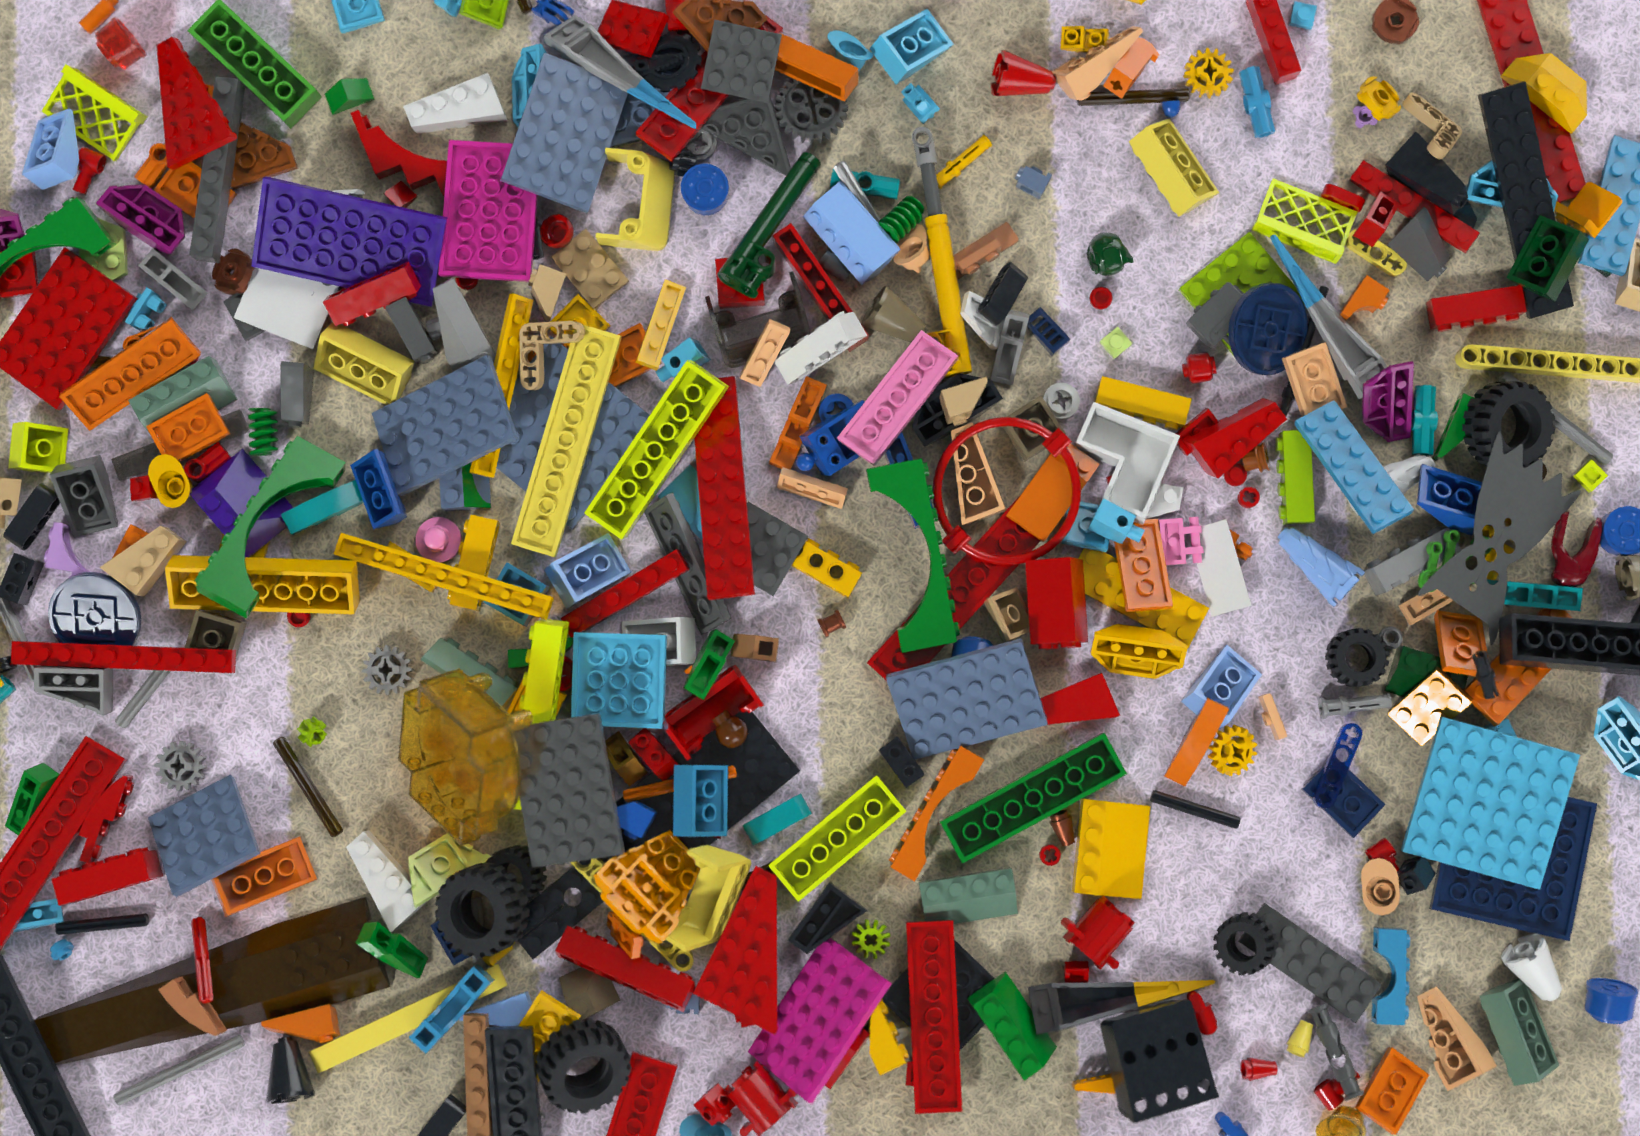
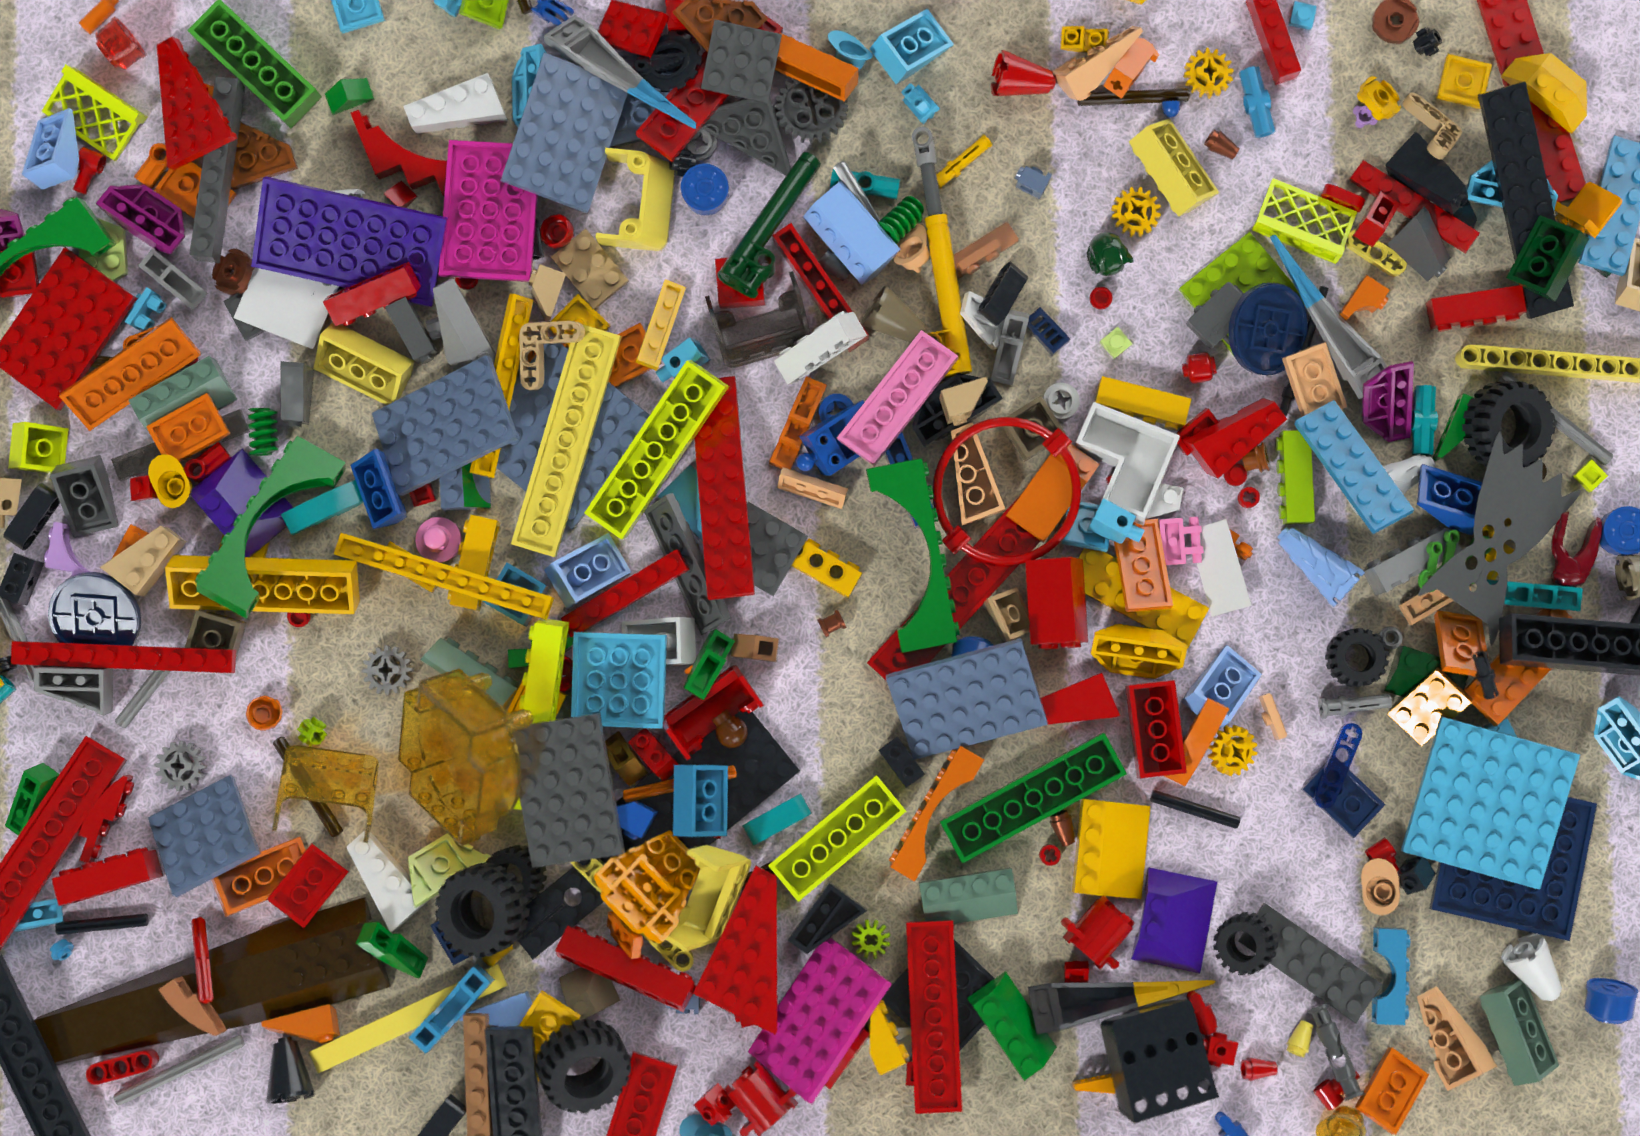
light nougat plate [740,319,790,387] -> none
none -> red beam [86,1048,159,1085]
none -> orange hair [246,696,283,731]
none -> red plate [266,843,349,928]
none -> clear yellow windscreen [272,745,379,843]
none -> red slope [409,482,436,507]
none -> yellow gear [1111,187,1161,237]
none -> red slope [1125,680,1187,779]
none -> dark purple slope [1131,867,1218,974]
none -> red brick [1202,1031,1238,1067]
none -> copper cone [1204,129,1240,160]
none -> black gear [1413,27,1442,56]
none -> yellow tile [1436,54,1492,109]

